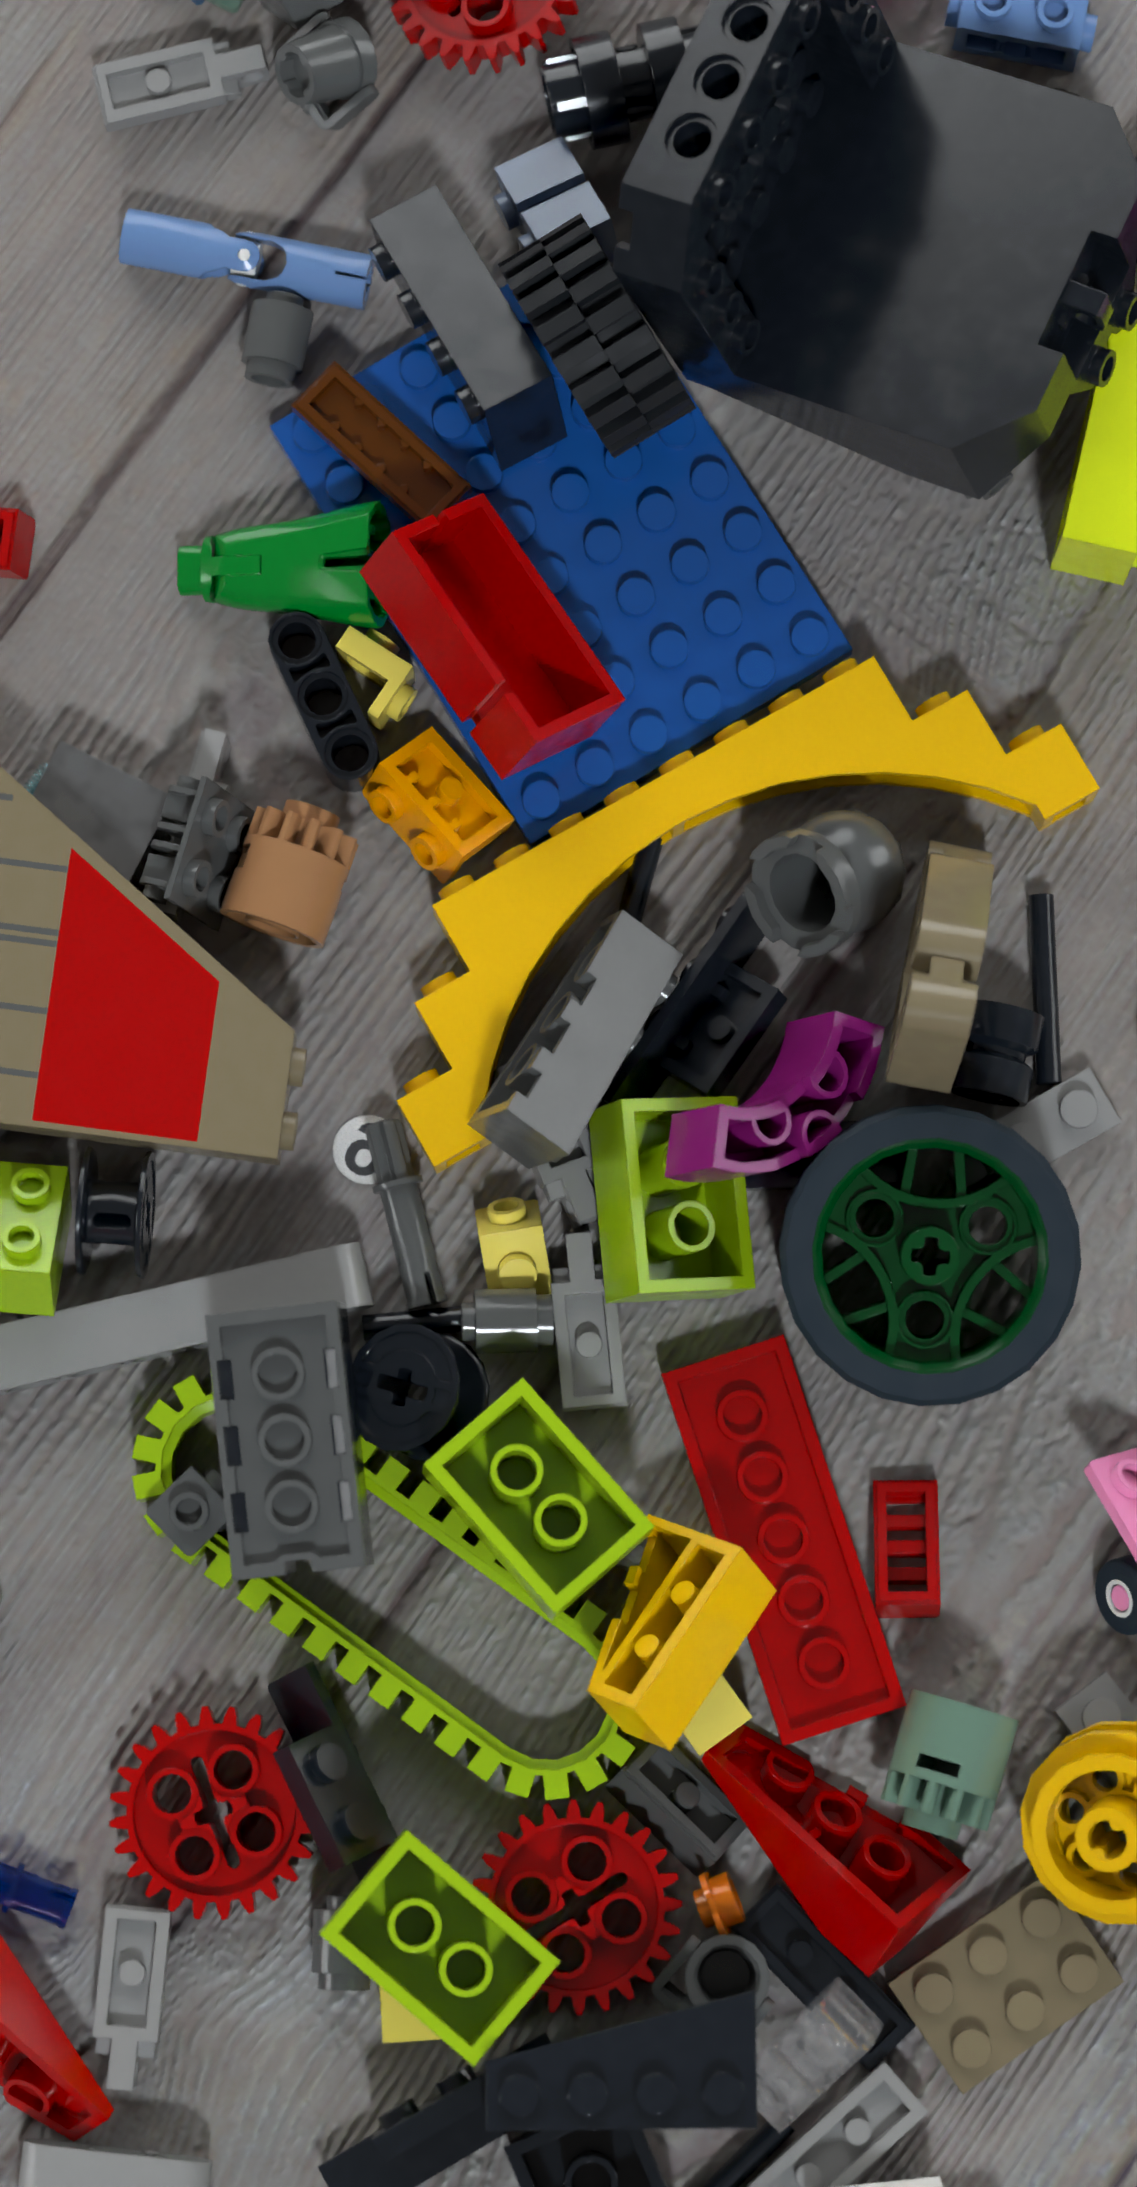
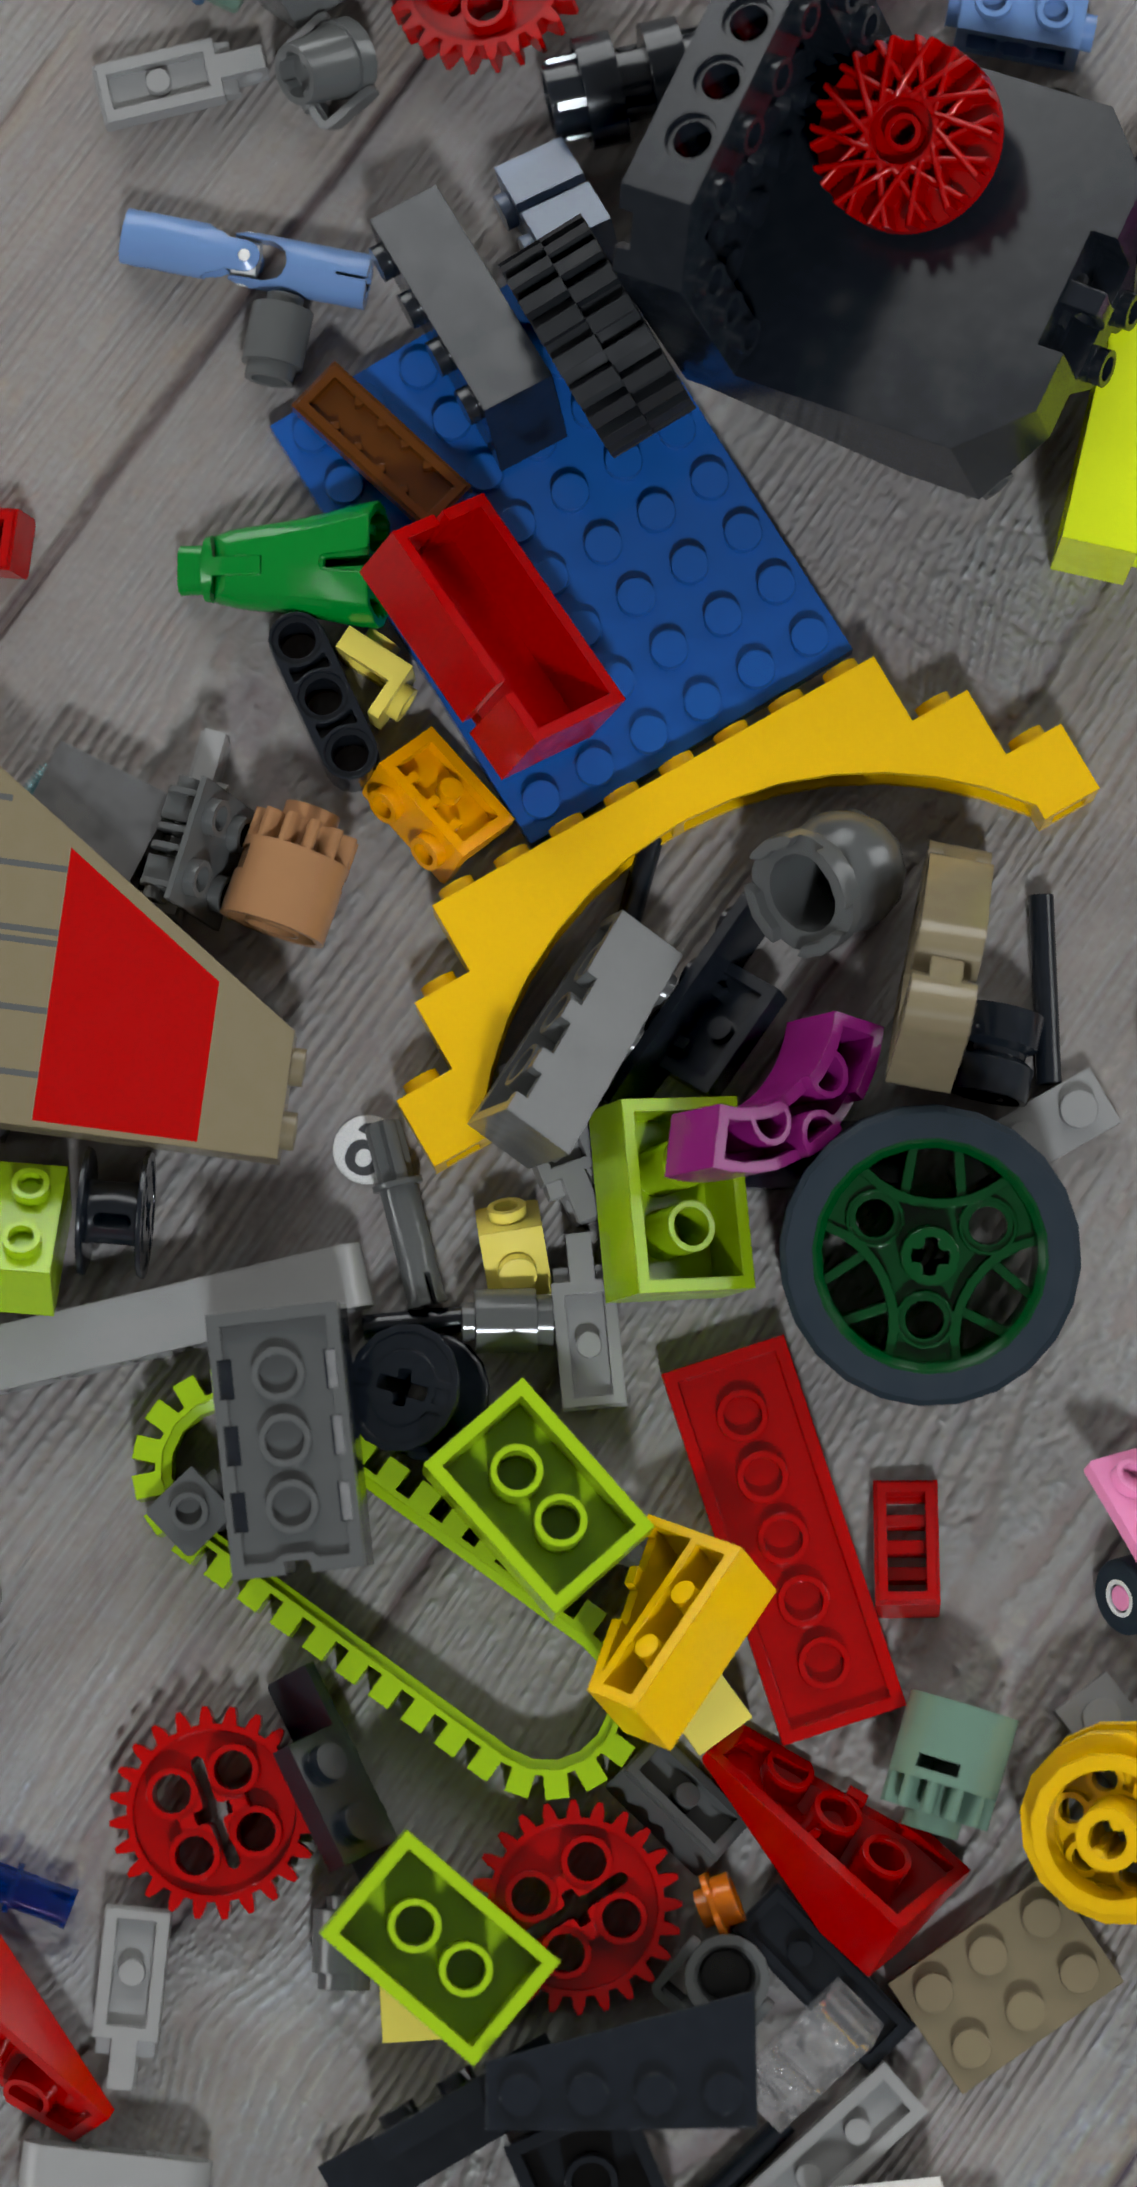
none -> red wheel [809,34,1004,235]

